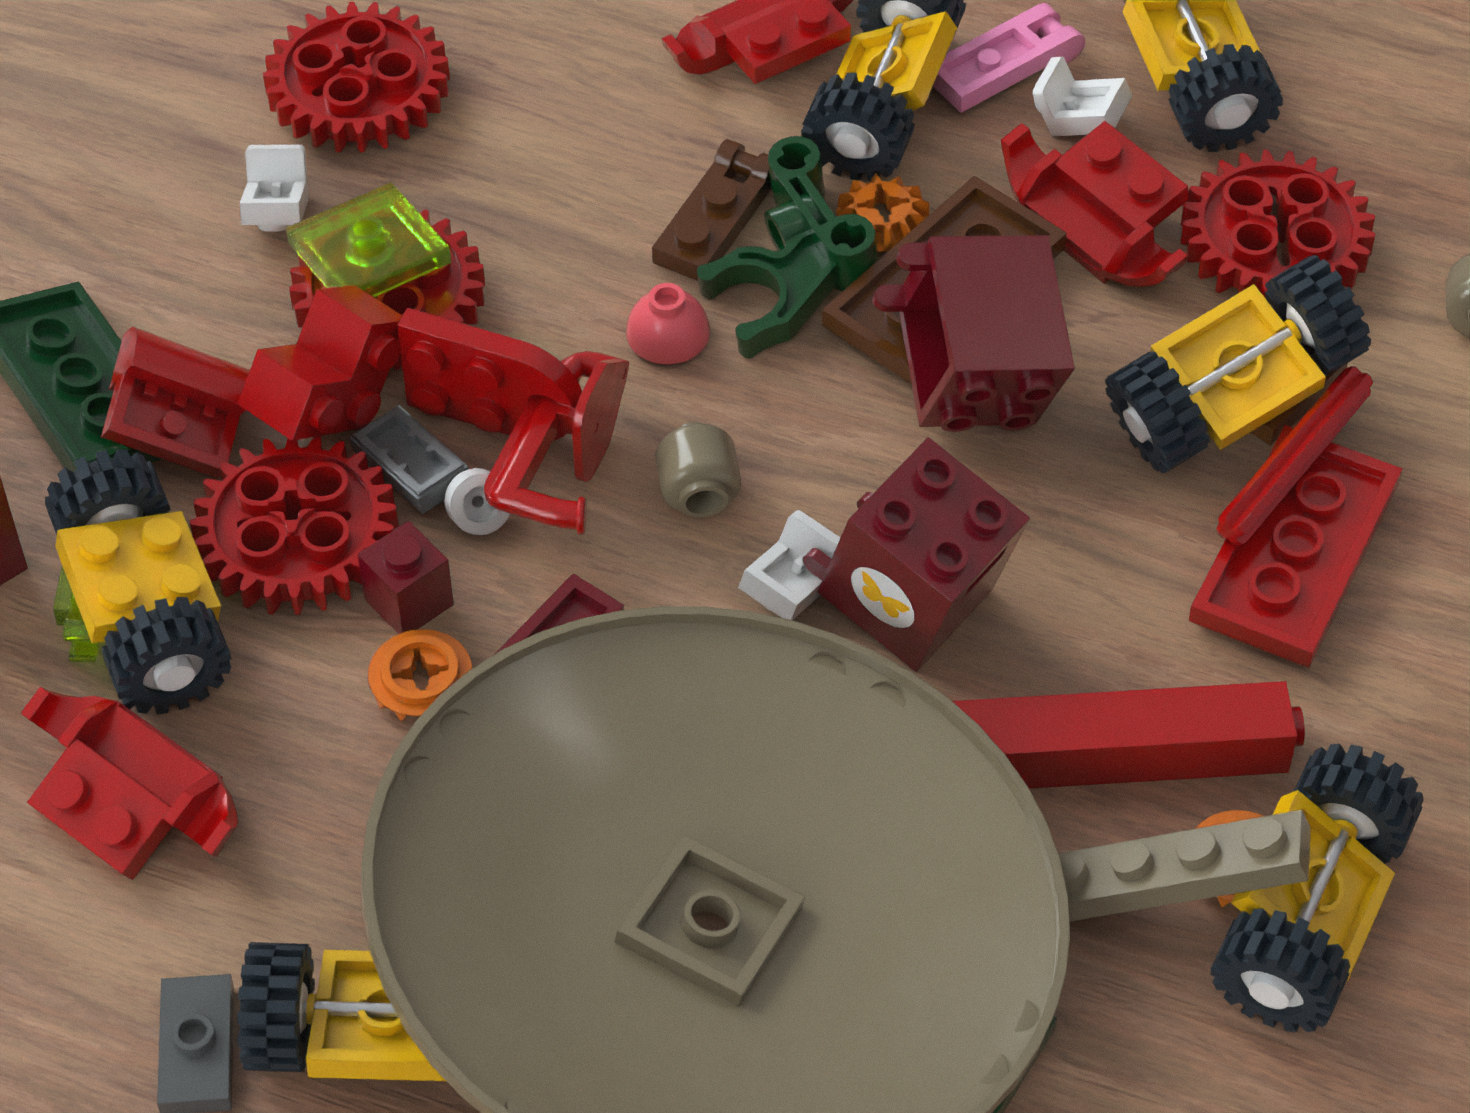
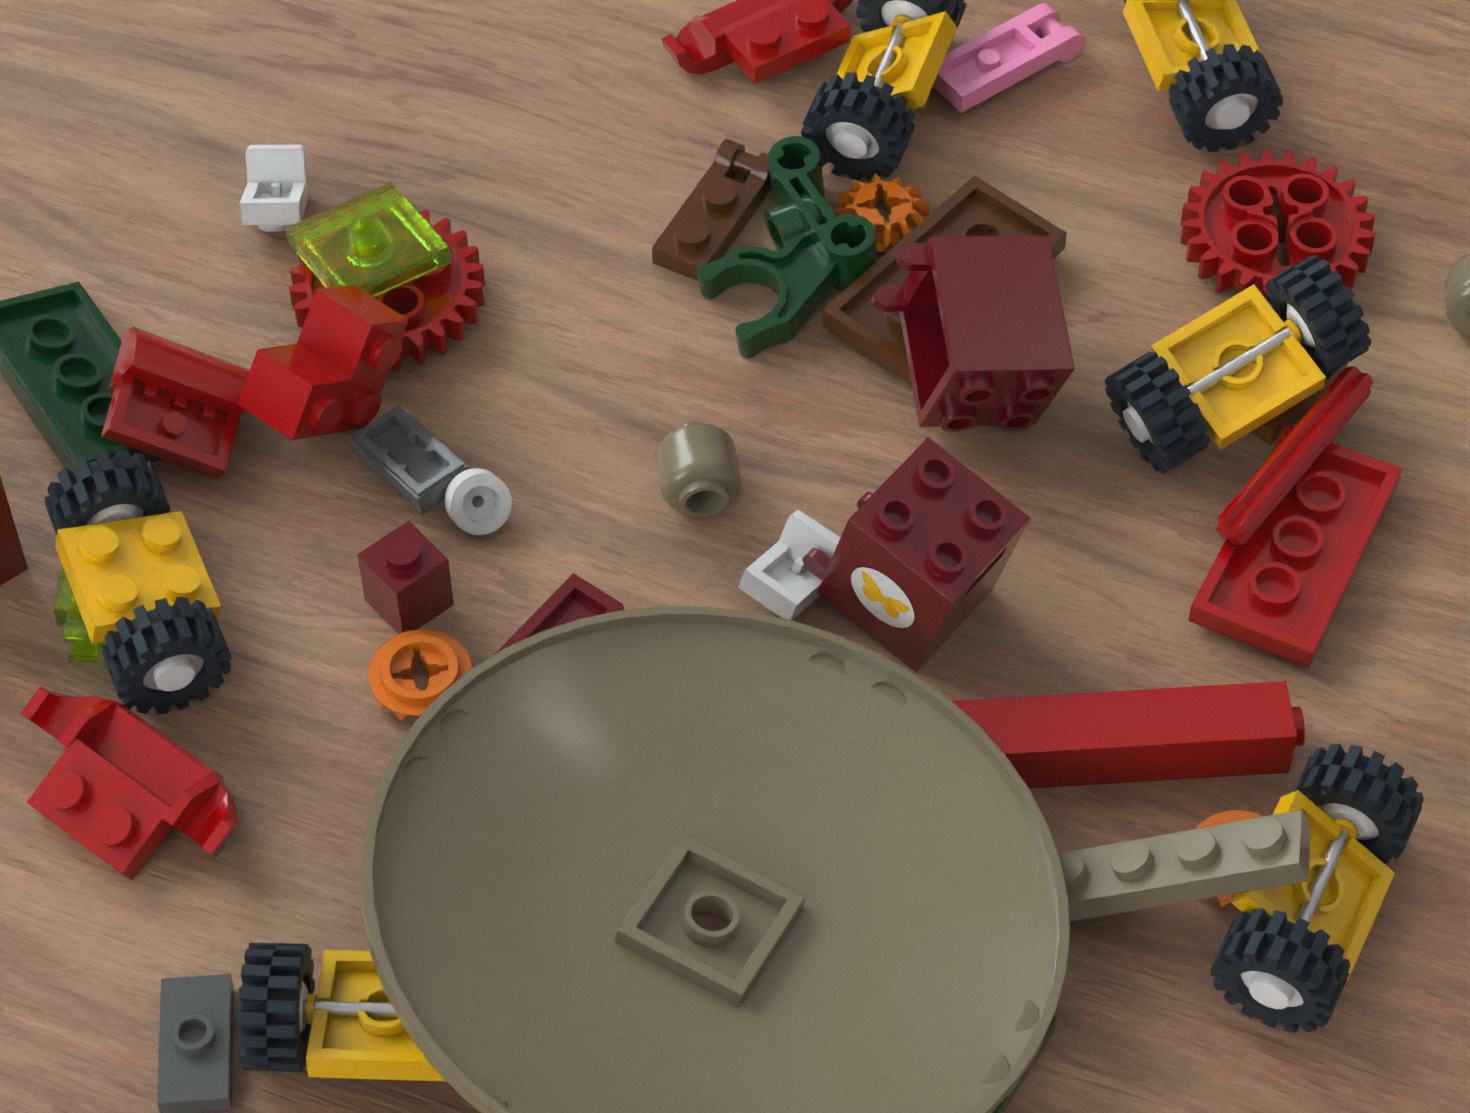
red gear [190,436,399,615] -> none
red gear [263,2,450,153] -> none
red plate [397,307,629,535] -> none
coral brick [626,283,710,364] -> none
red plate [1001,121,1189,287] -> none
white bracket [1033,57,1133,136] -> none

